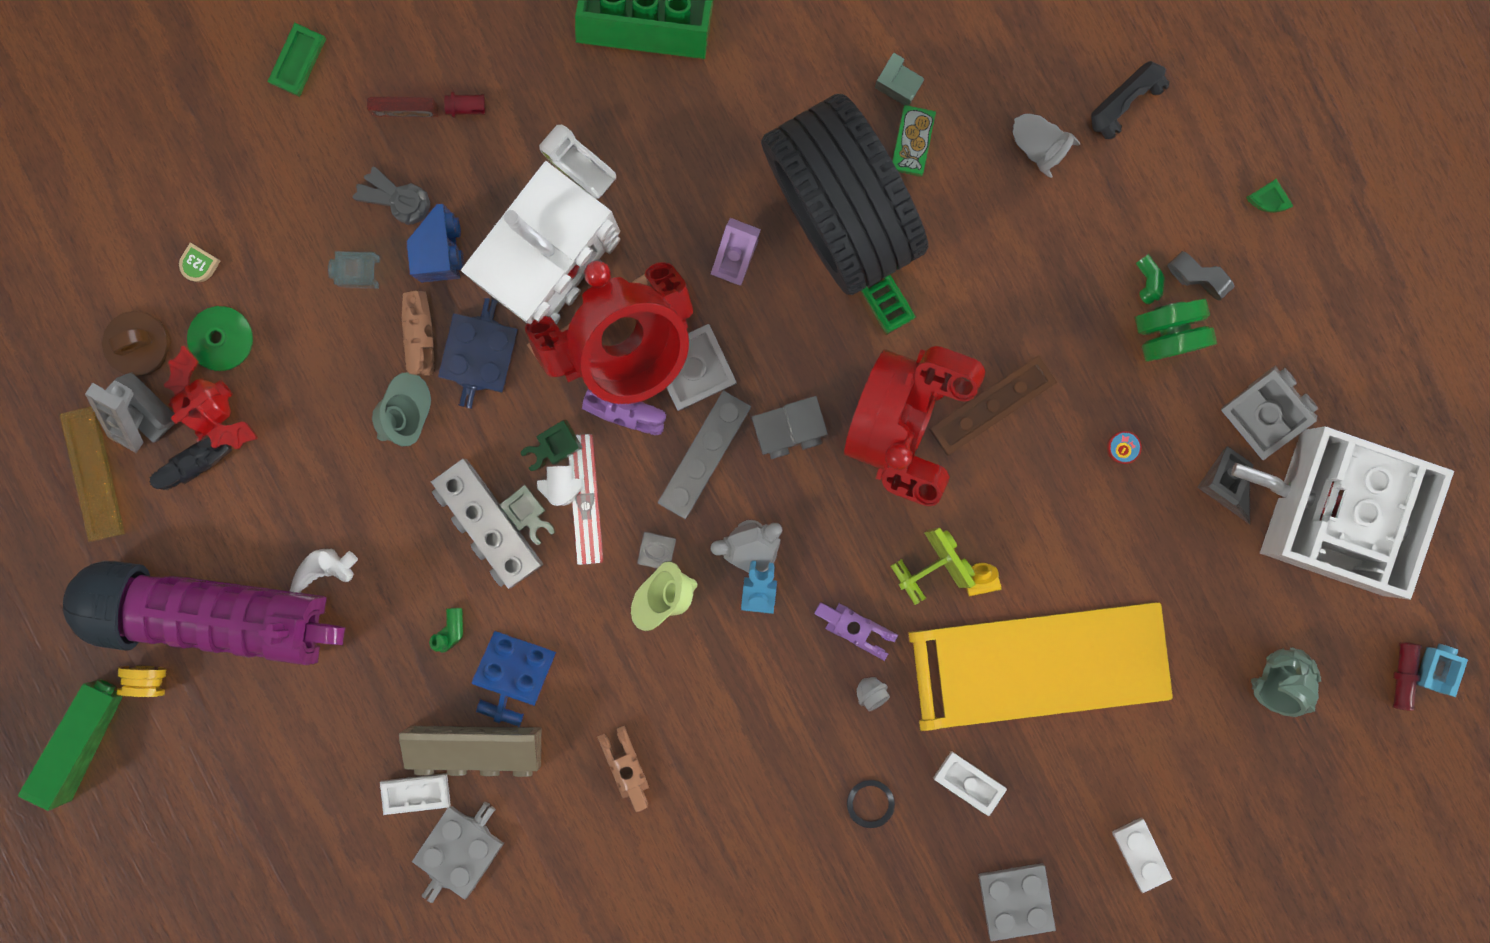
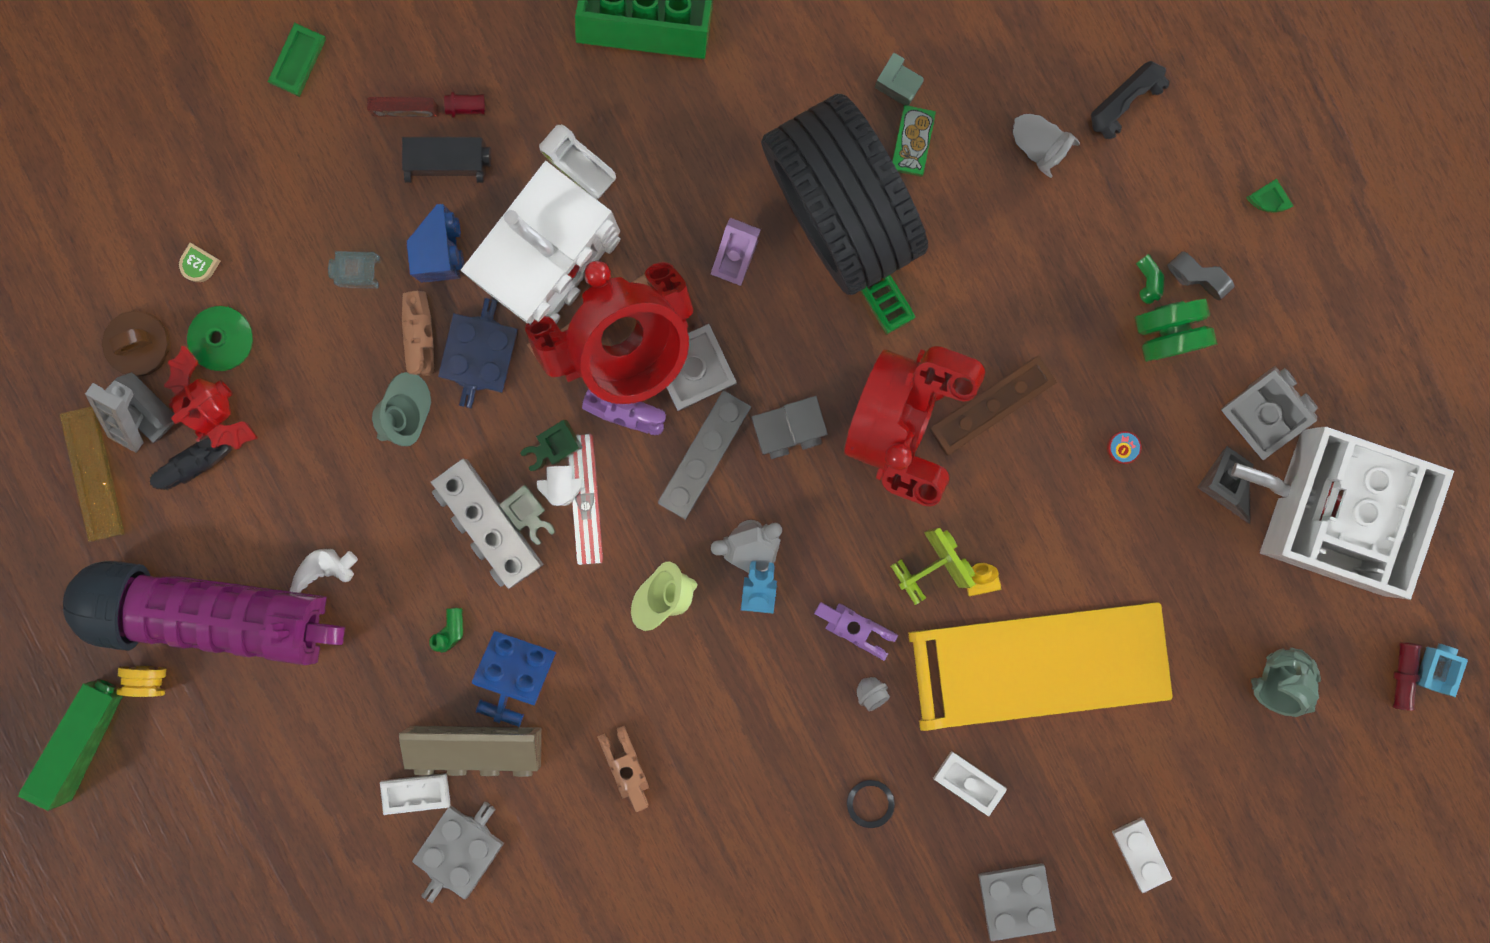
dark grey piece [352,166,431,225] -> none
tile [637,532,676,568] -> none
none -> black brick [402,137,491,183]

